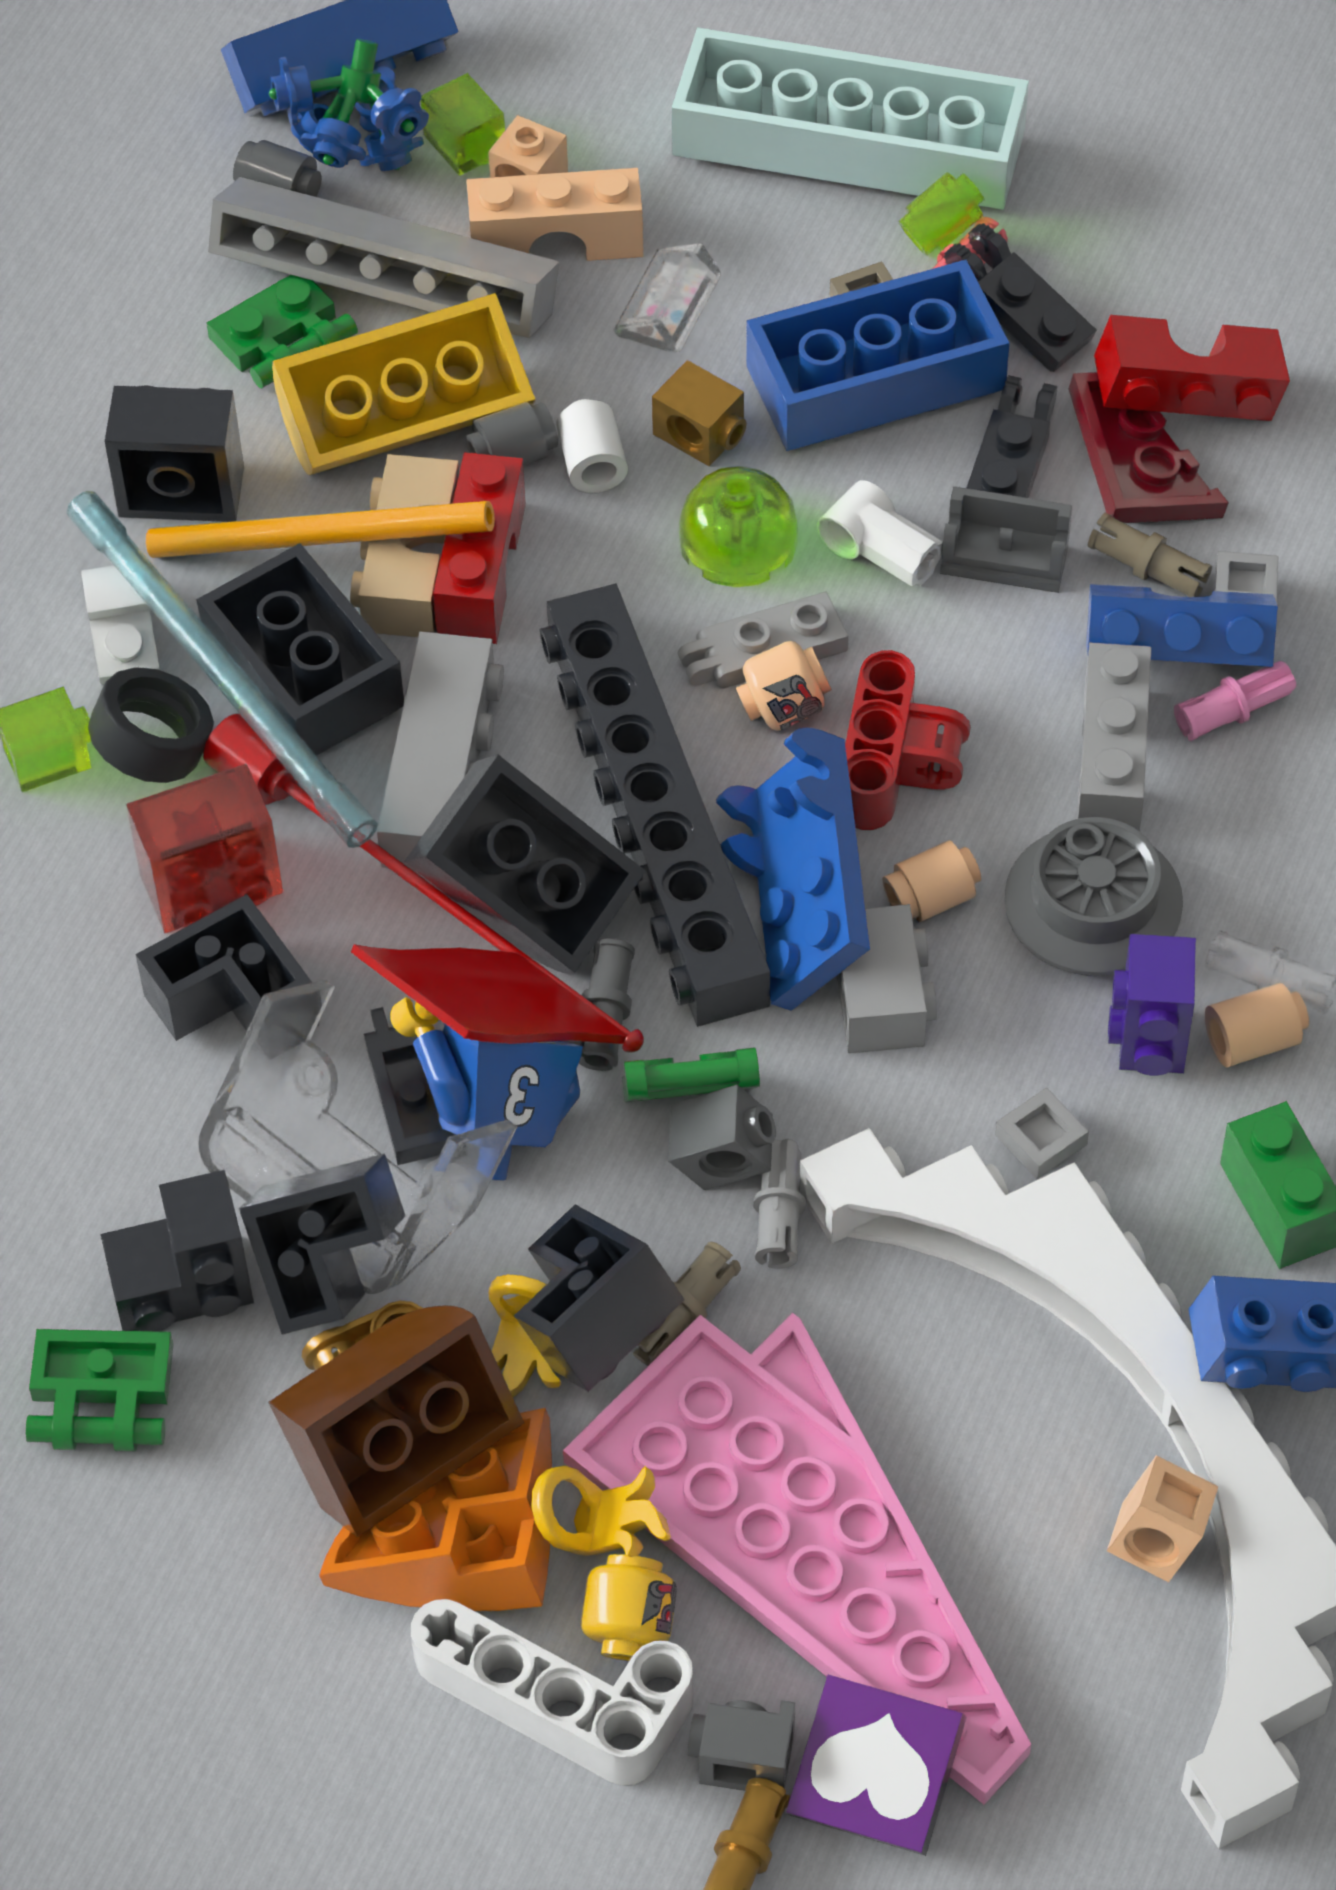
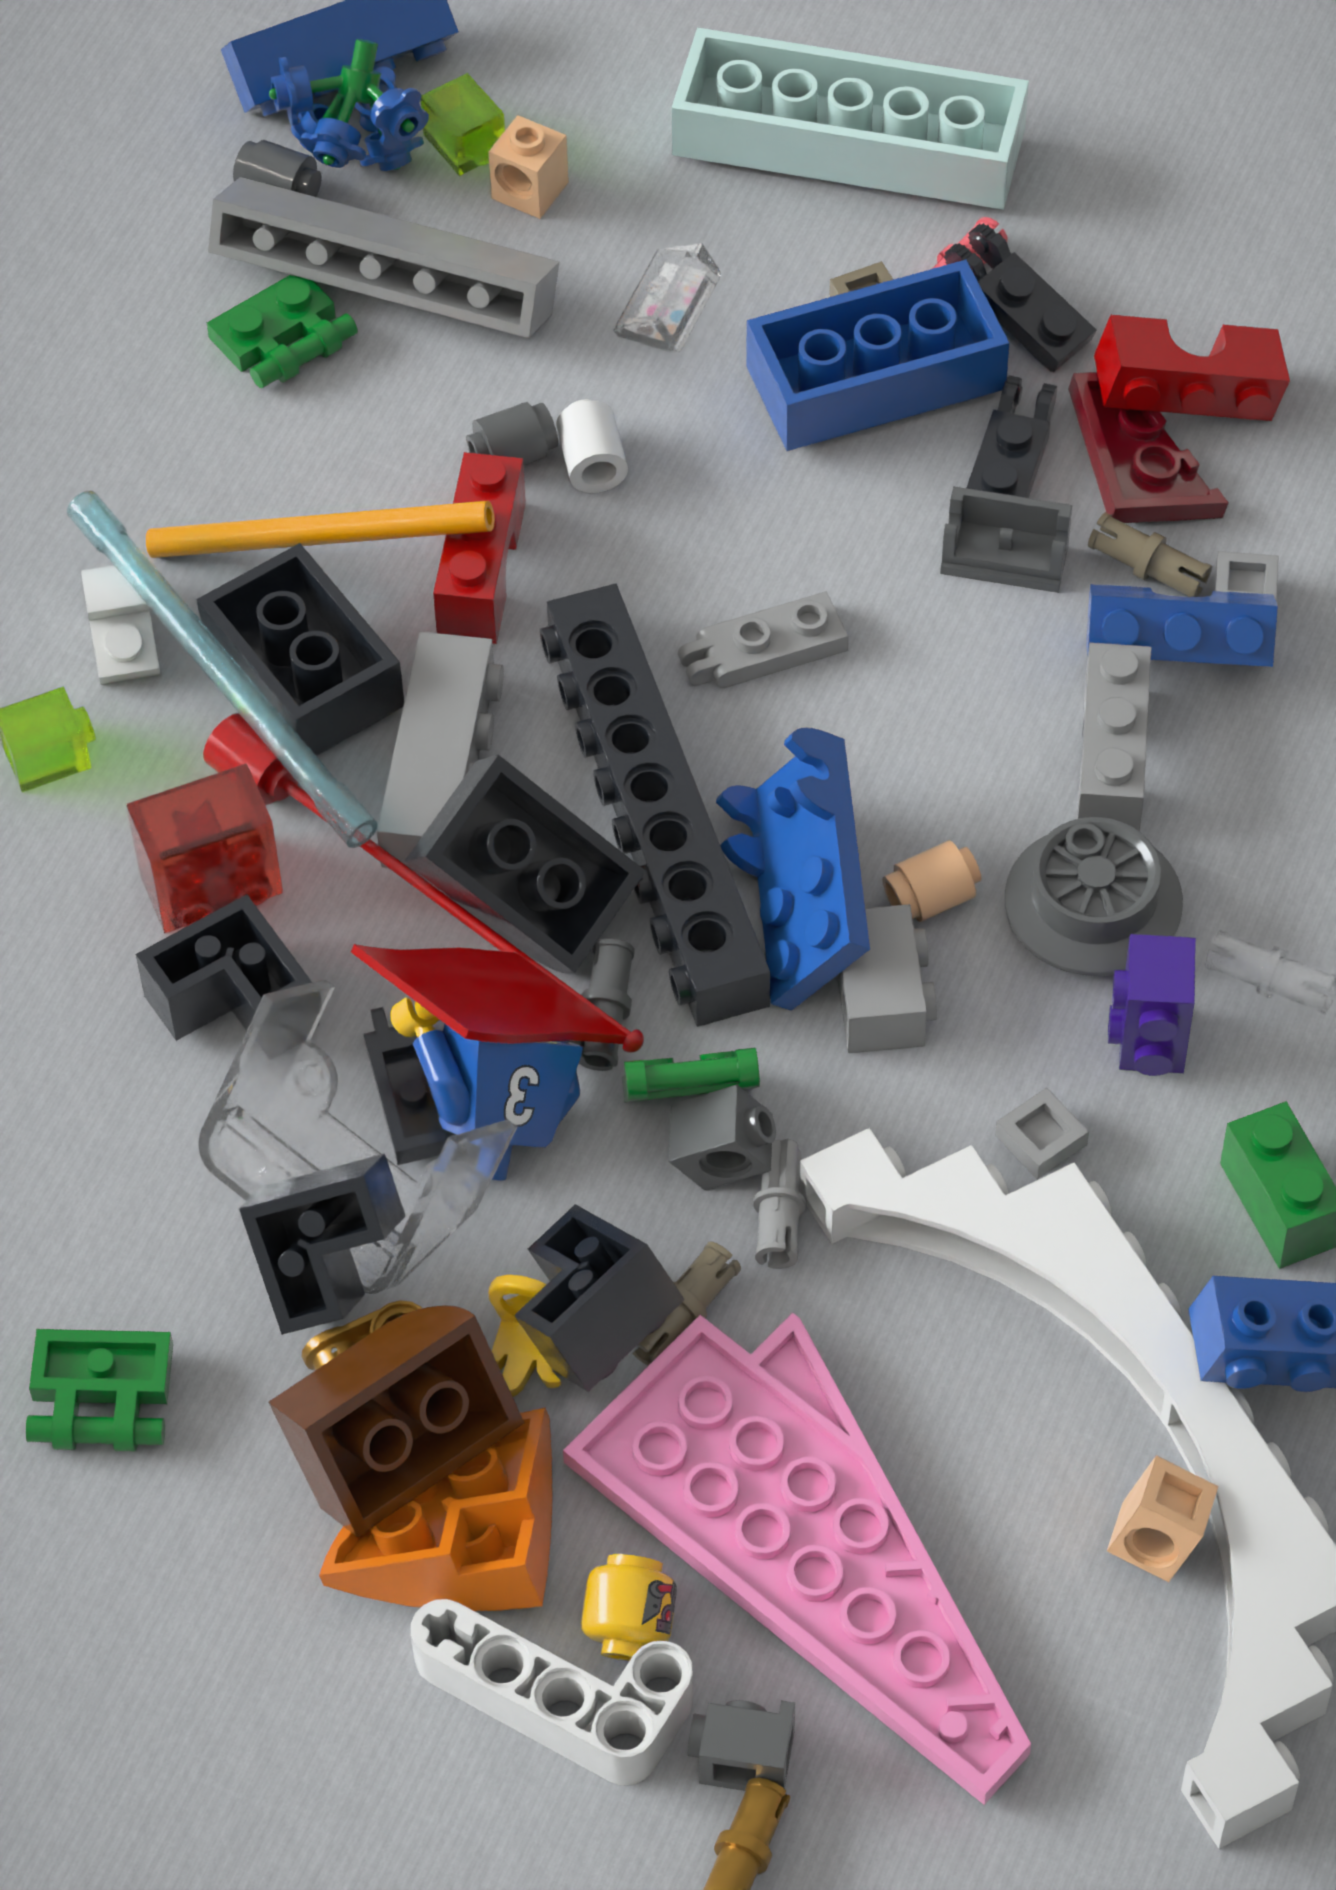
black tyre [88,667,214,783] -> none
black brick [100,1169,254,1332] -> none
black brick [104,385,244,522] -> none
yellow brick [272,293,536,475] -> none
tan arch [350,454,459,637] -> none
light nougat arch [467,168,643,261] -> none
yellow piece [531,1465,671,1558] -> none
pearl gold brick [652,360,747,466] -> none
clear neon green cylinder [679,466,798,588] -> none
light nougat head [736,641,832,731] -> none
tile [786,1674,967,1856] -> none
white piece [817,480,943,587] -> none
red piece [845,650,971,830] -> none
clear neon green brick [898,172,985,256] -> none
bright pink axle [1174,661,1296,741] -> none
light nougat brick [1205,983,1309,1067] -> none

